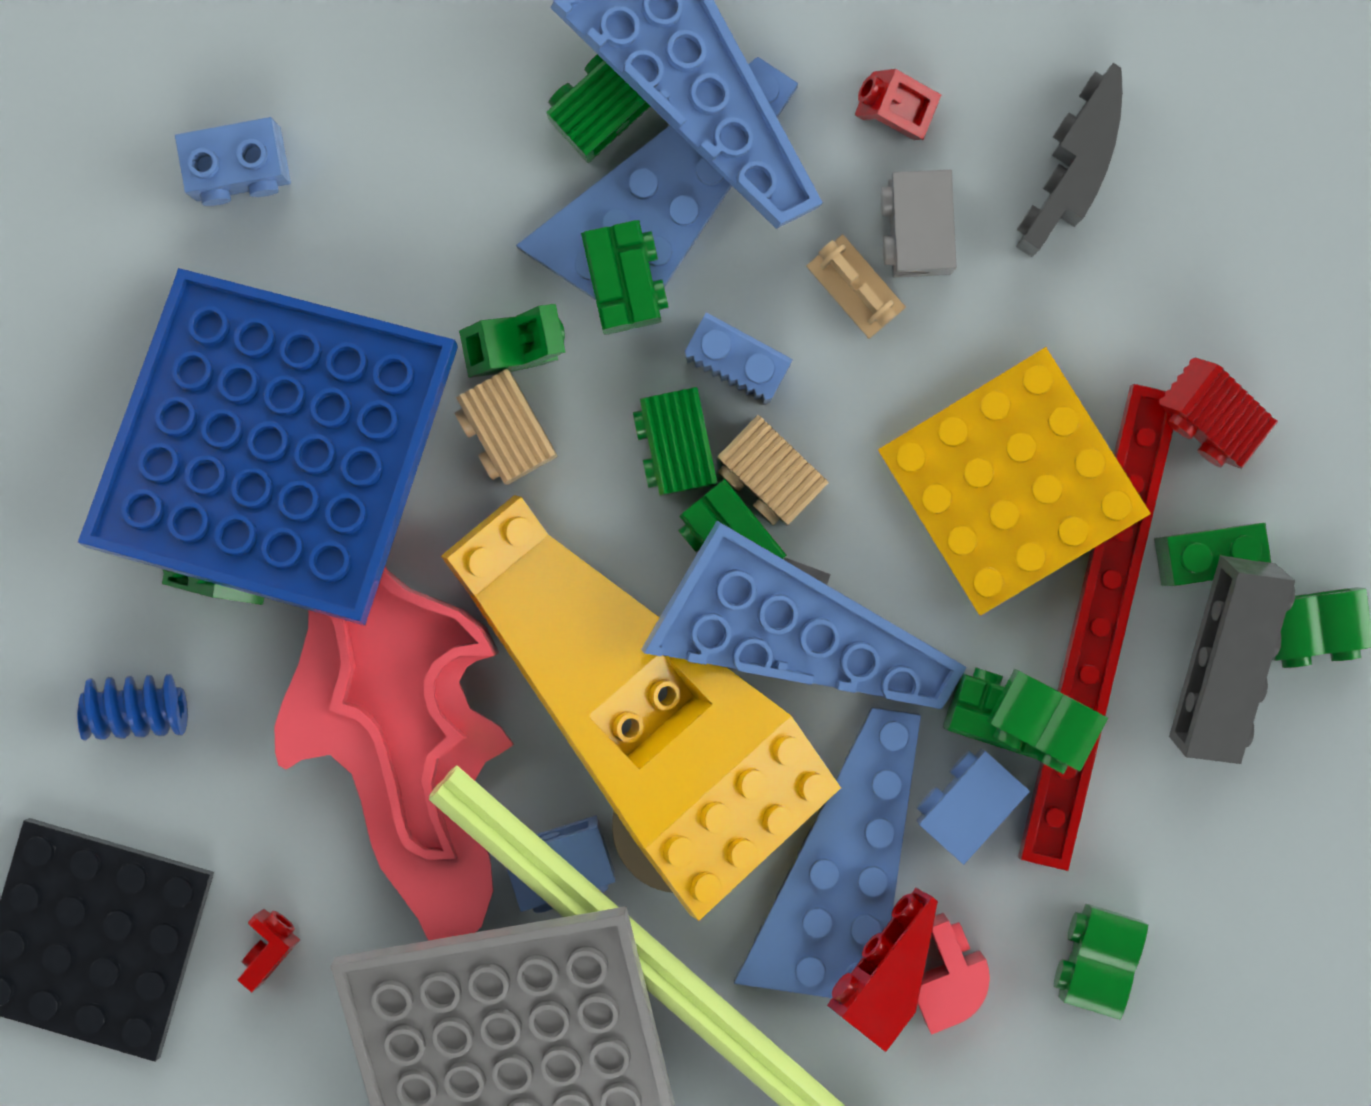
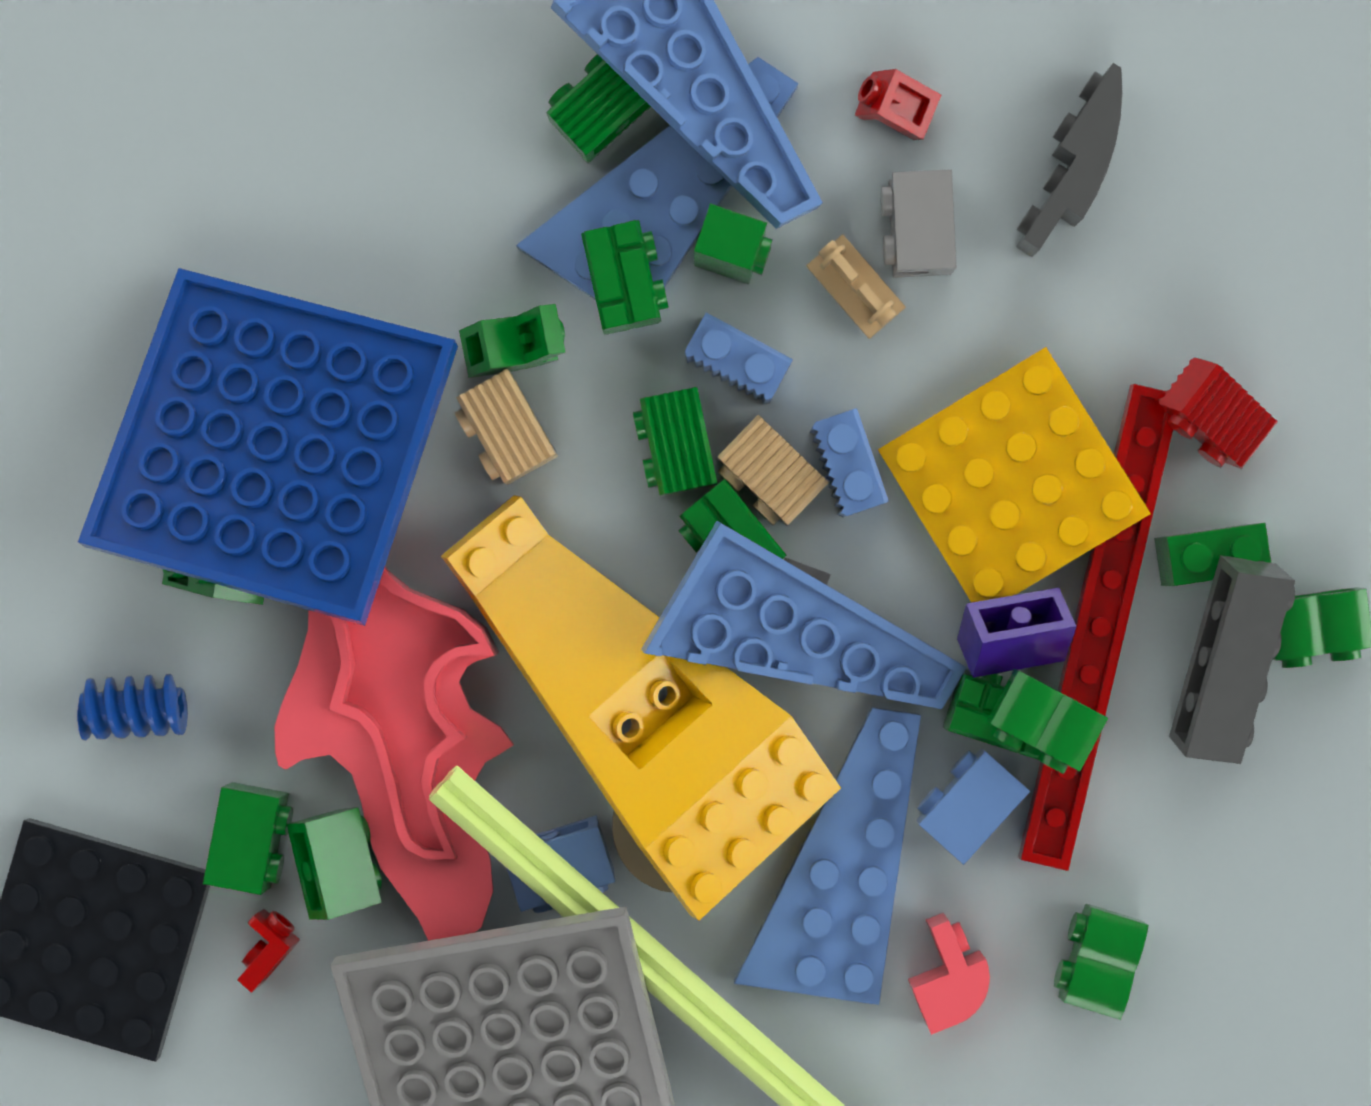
medium blue brick [175,117,291,206] -> none
red slope [827,888,938,1052] -> none
none -> green brick [203,782,293,895]
none -> brick [287,807,382,920]
none -> green brick [694,203,773,284]
none -> medium blue brick [809,408,889,517]
none -> dark purple brick [957,587,1077,678]

